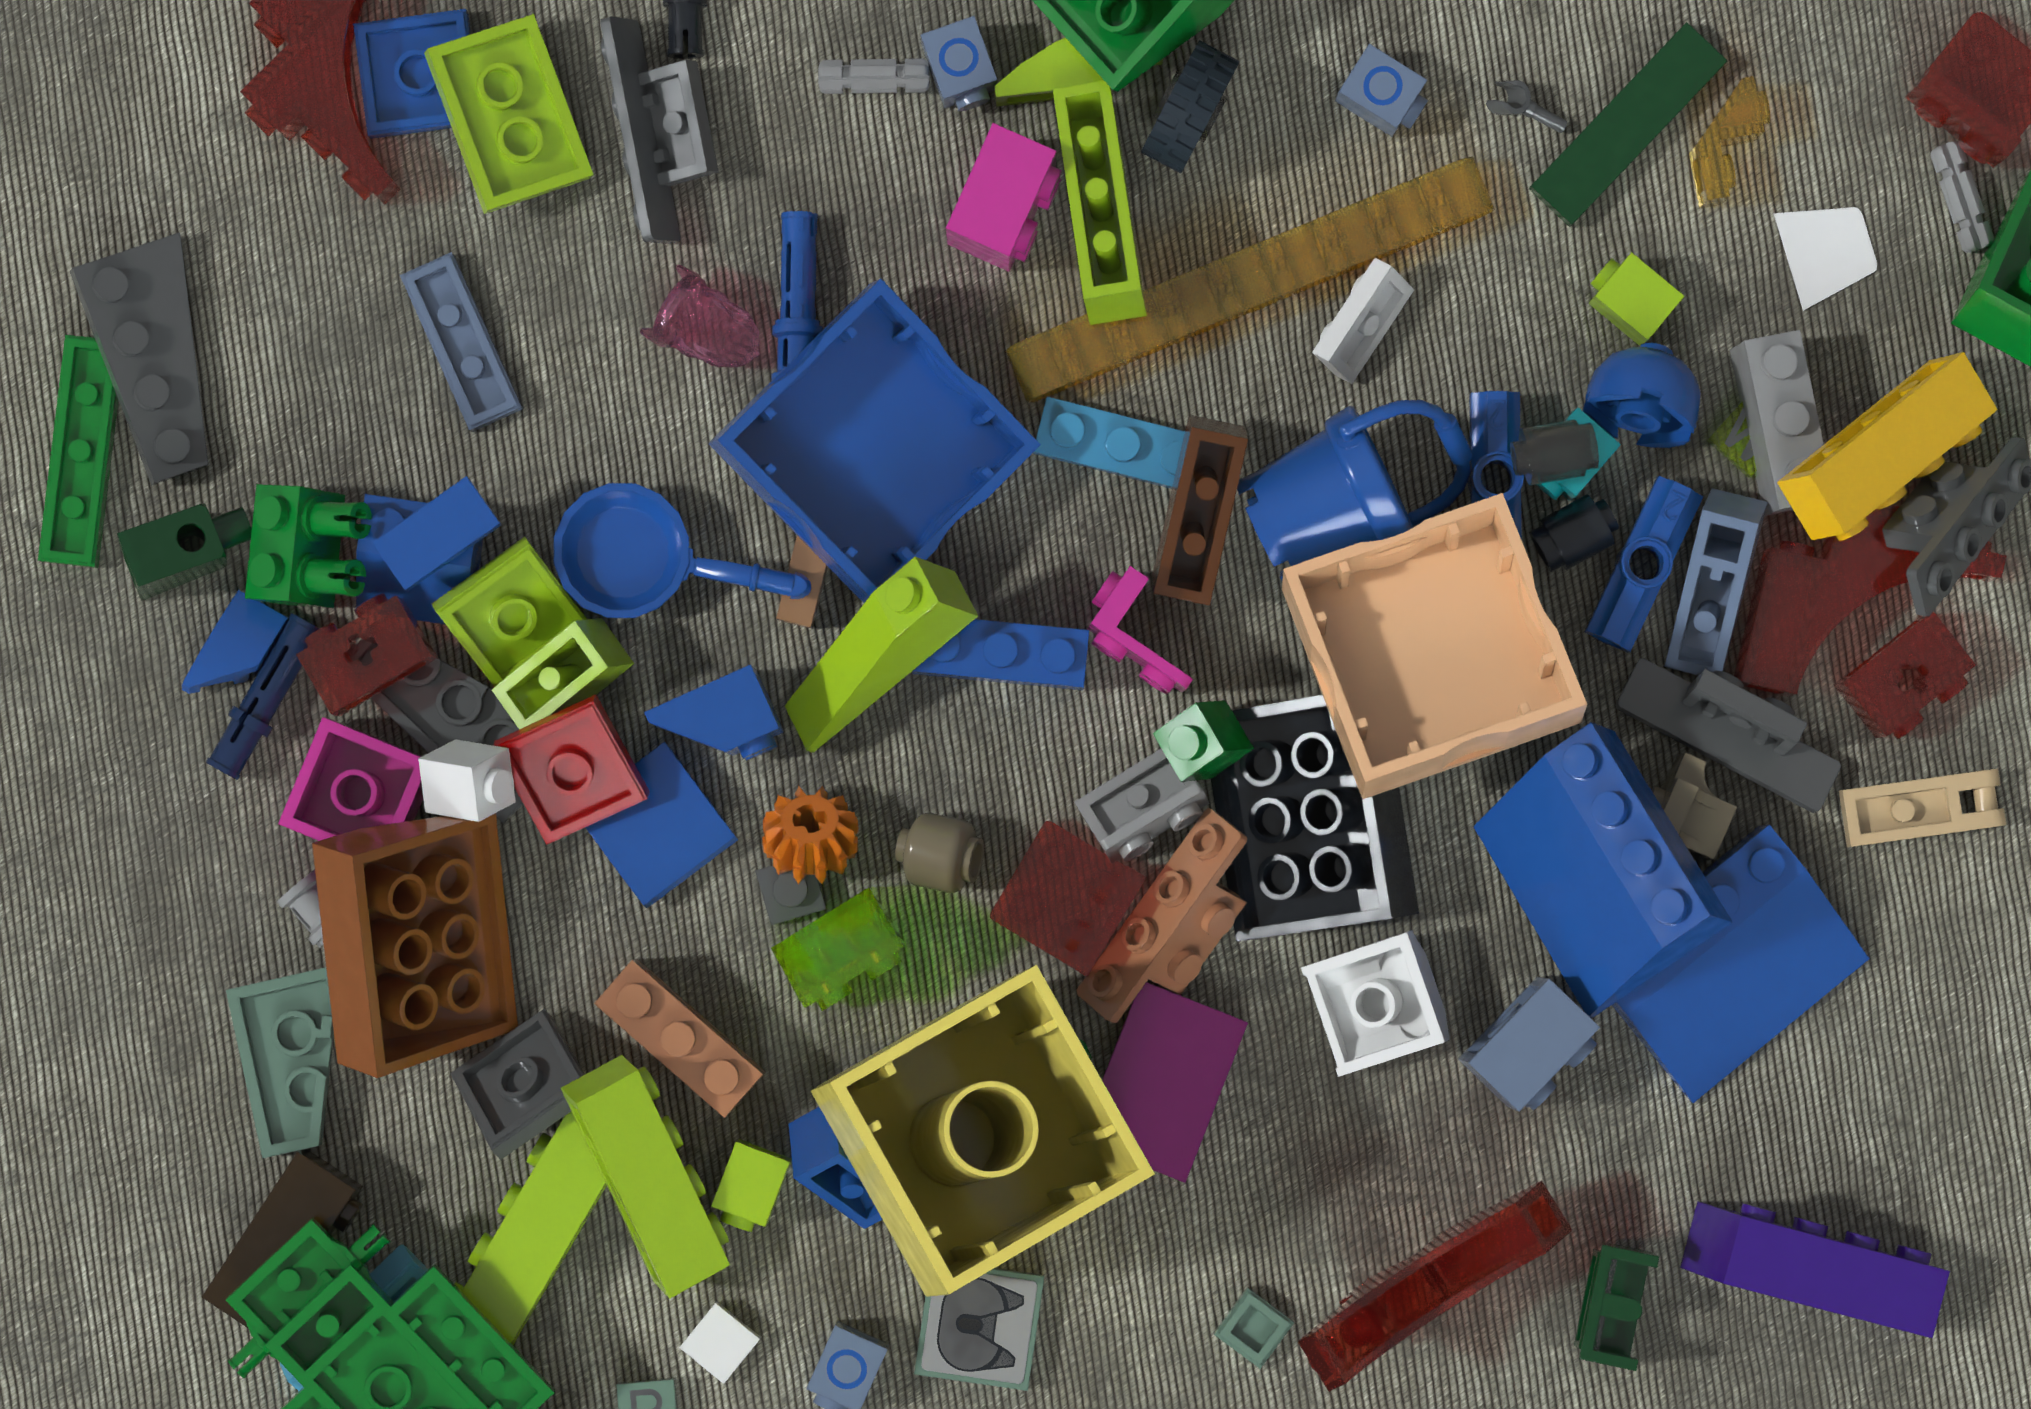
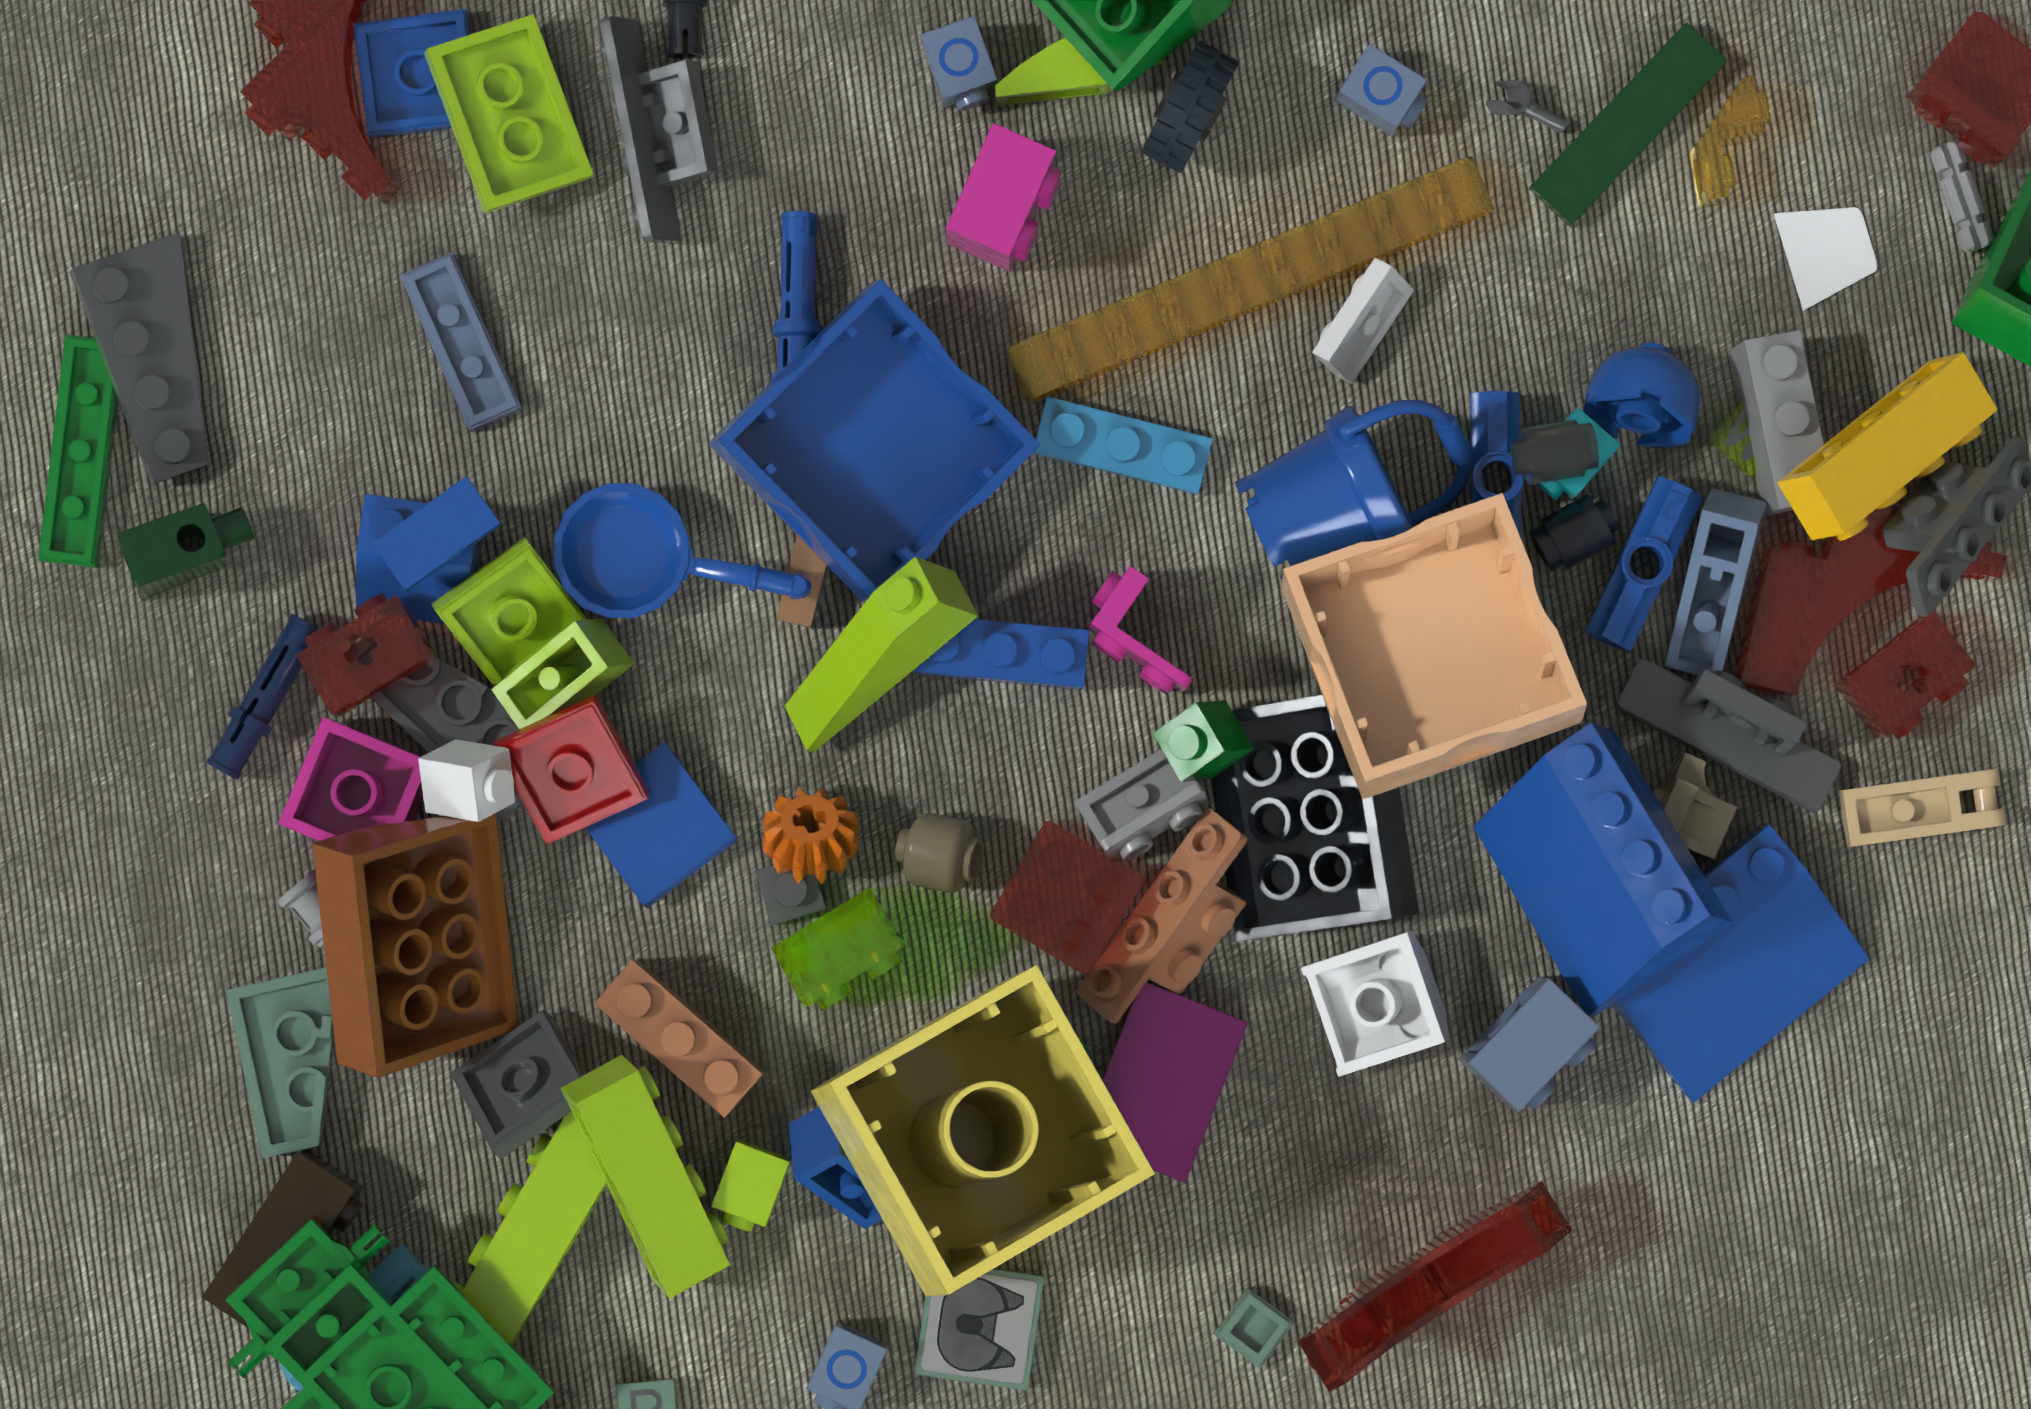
blue slope [182,590,288,694] -> none
green brick [245,484,372,608] -> none
clear pink piece [640,265,760,367] -> none
blue slope [644,664,785,761] -> none
white tile [679,1301,761,1384] -> none
light grey axle [818,58,930,94] -> none
lime brick [1053,80,1147,325] -> none
reddish brown brick [1151,414,1248,606] -> none
dark green window [1574,1241,1659,1371] -> none
lime brick [1588,252,1684,346] -> none
dark purple wedge [1680,1201,1950,1338] -> none

